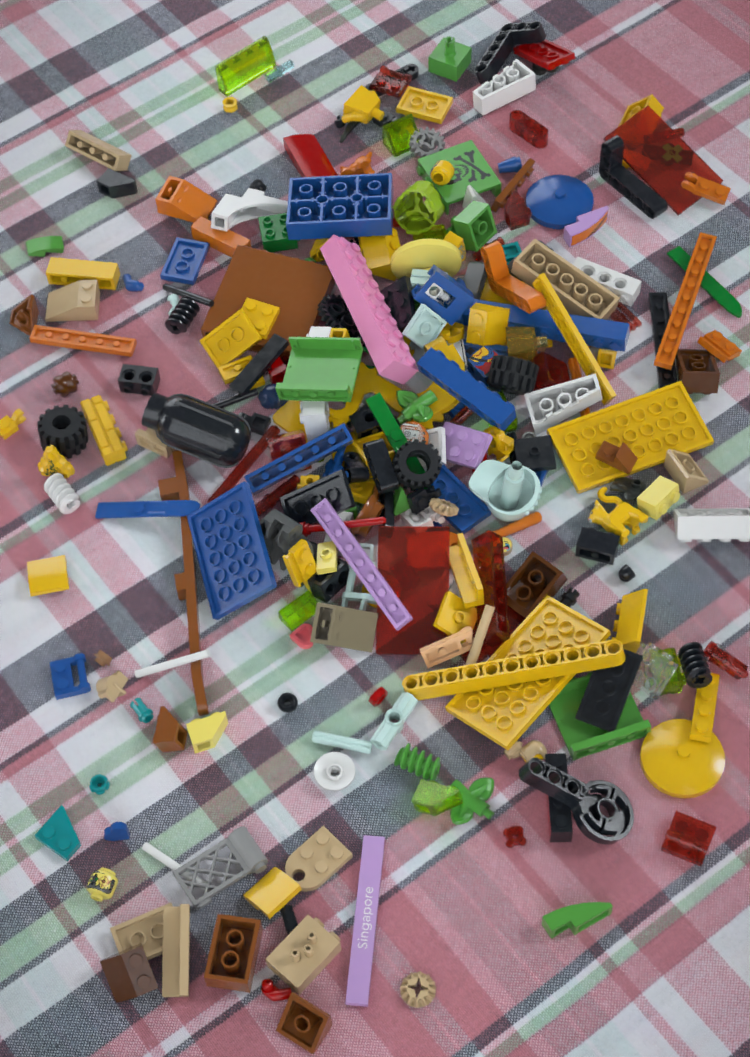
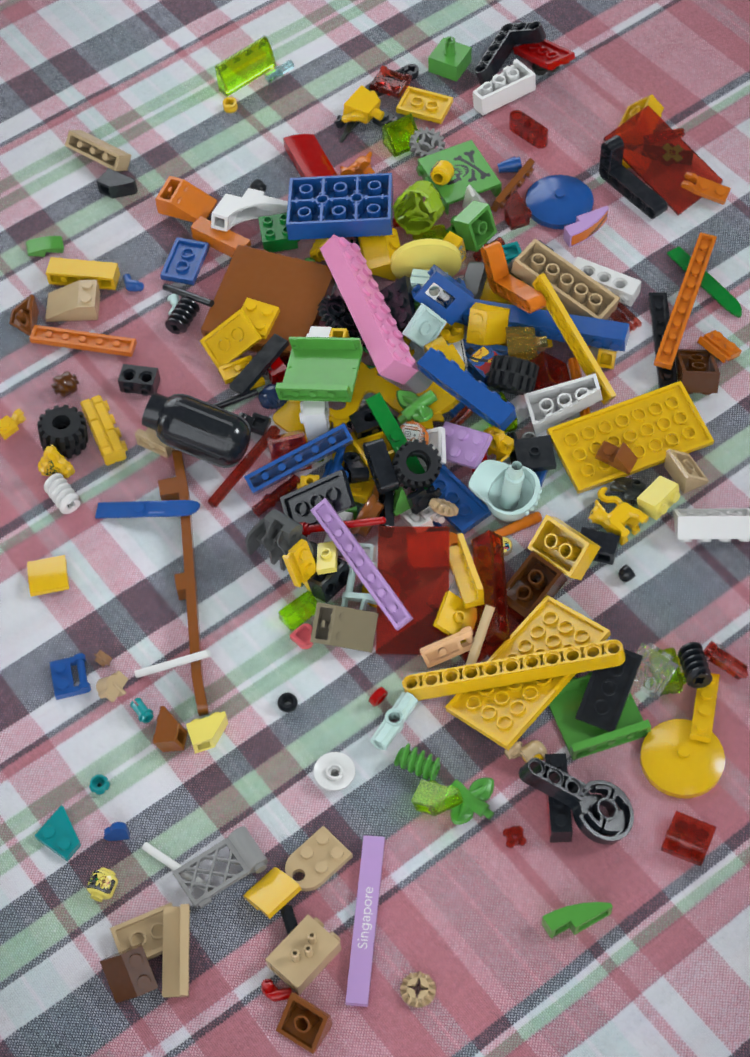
blue plate [187,481,277,620] -> none
dark orange brick [204,914,263,993] -> none
light aqua axle [312,731,372,754] -> none
black pin [560,587,580,607] -> none
yellow slope [612,589,648,654] -> none
none -> yellow brick [527,514,600,580]

